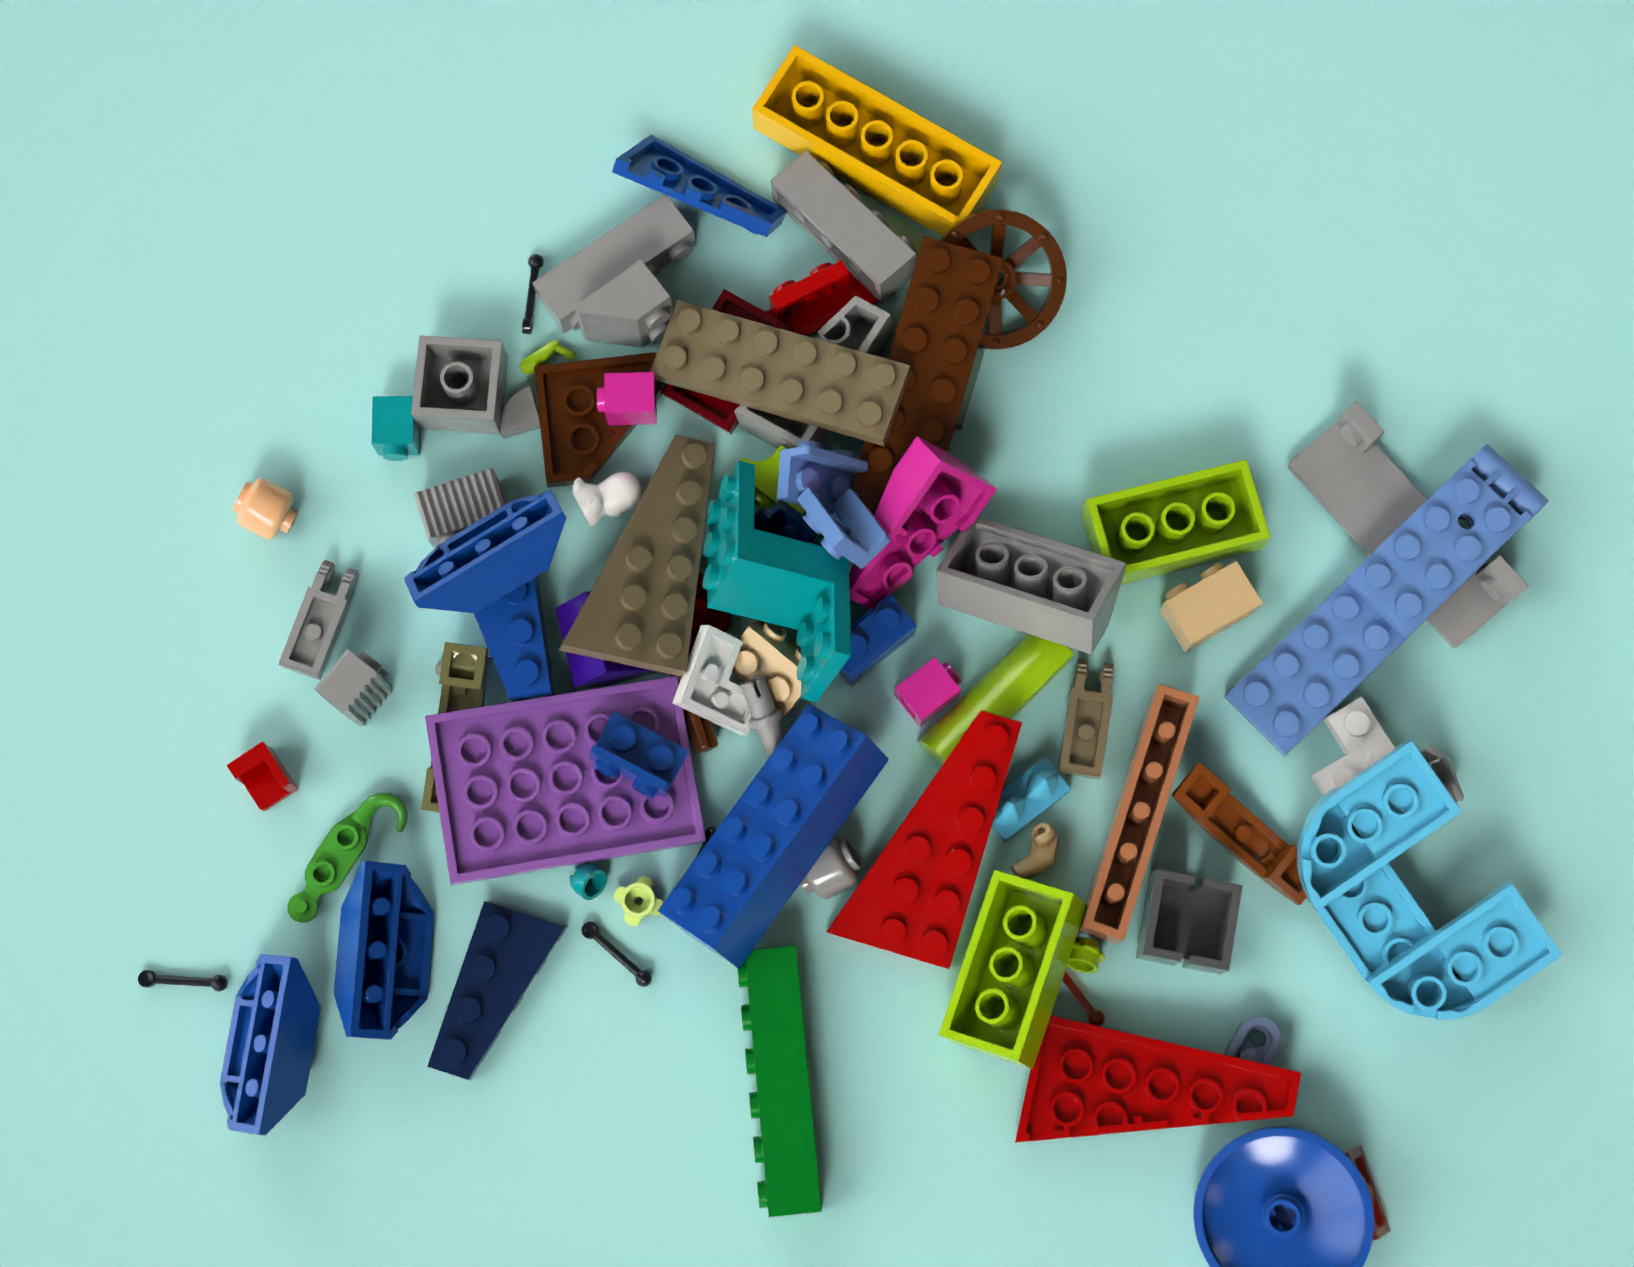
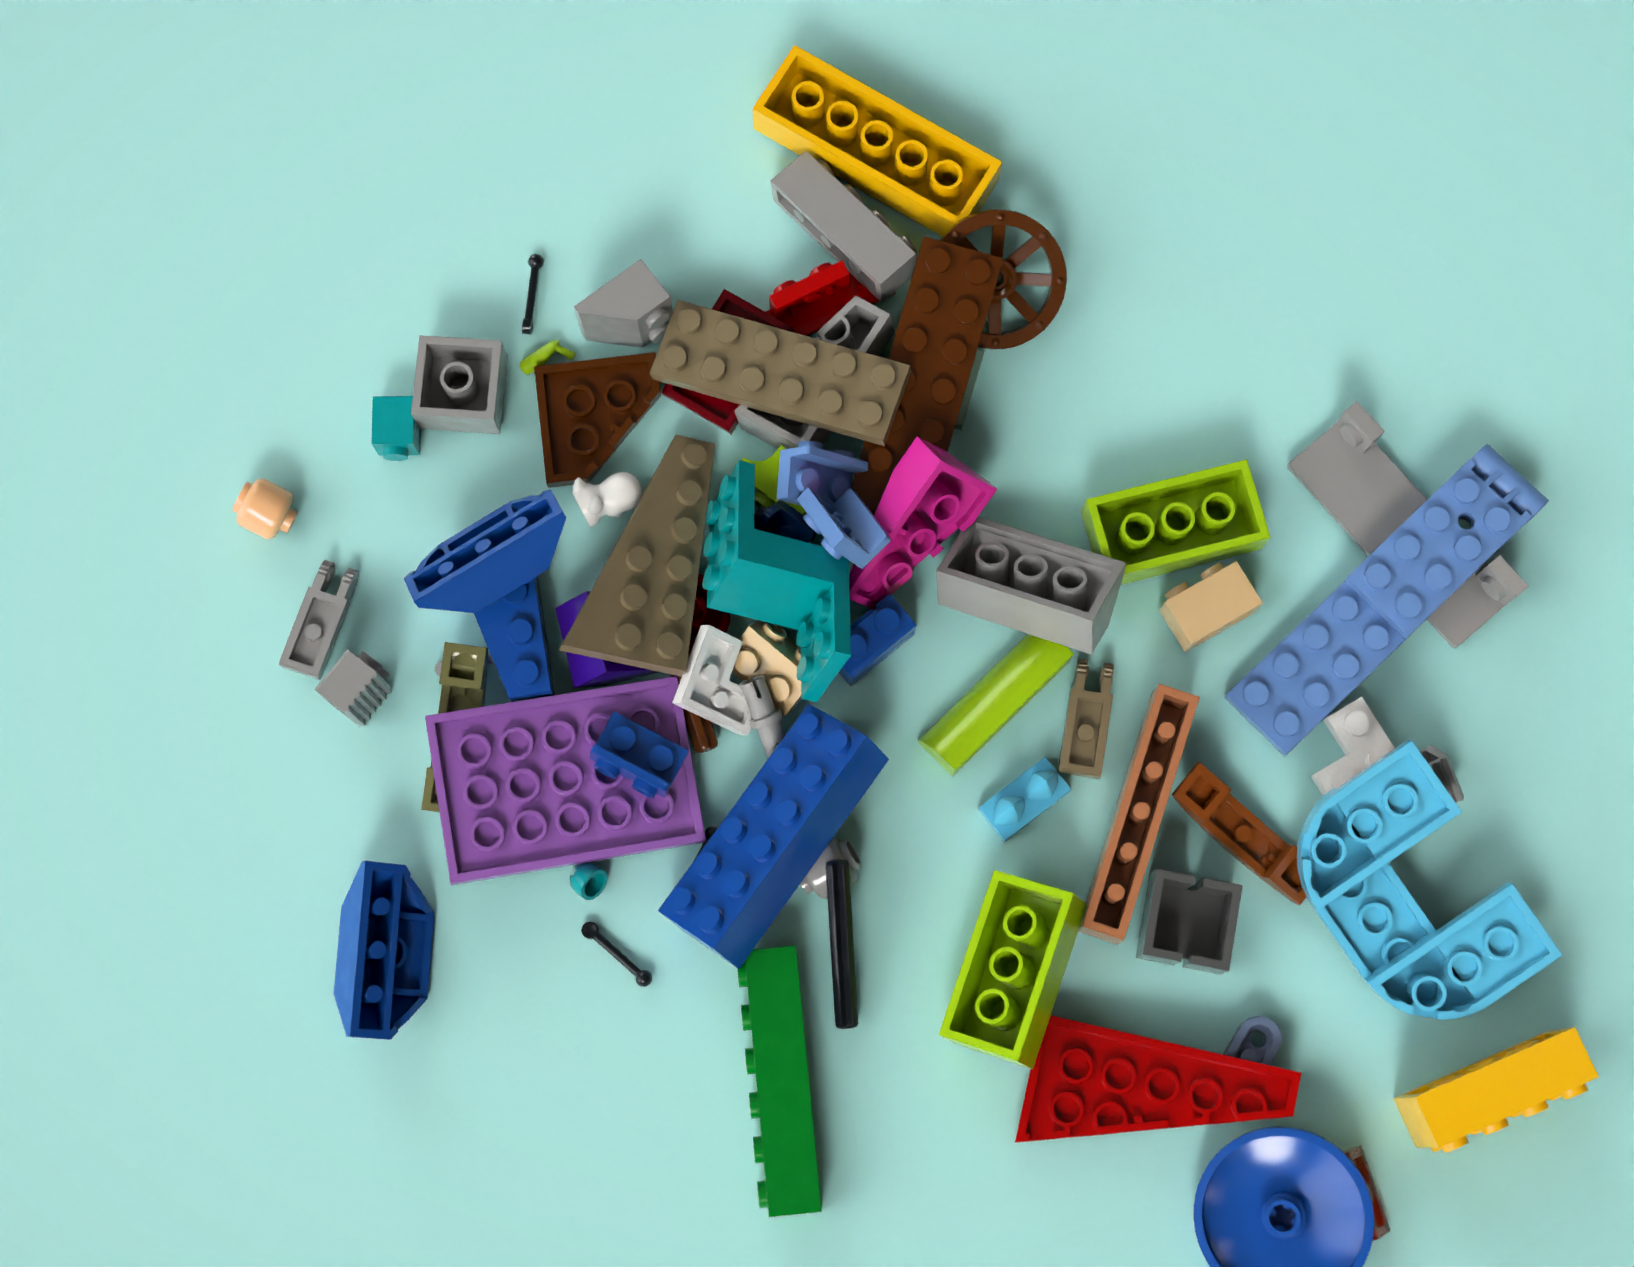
black hinge [138,970,228,992] -> none
blue wedge [220,954,321,1136] -> none
red panel [226,741,298,811] -> none
bright green piece [287,793,408,923] -> none
light grey brick [414,468,506,548] -> none
dark blue wing [427,901,567,1080] -> none
light grey tile [500,386,540,438] -> none
light grey brick [532,194,696,334] -> none
dark pink brick [597,372,657,426] -> none
blue wing [612,135,787,237] -> none
yellowish green plate [614,876,663,926] -> none
red wing [826,710,1022,969] -> none
dark pink brick [894,657,961,727] -> none
tan arm [1010,822,1059,880] -> none
clear red hinge [1062,971,1105,1026] -> none
lime plate [1067,937,1105,973] -> none
none -> black axle [825,859,858,1029]
none -> yellow brick [1393,1027,1599,1152]

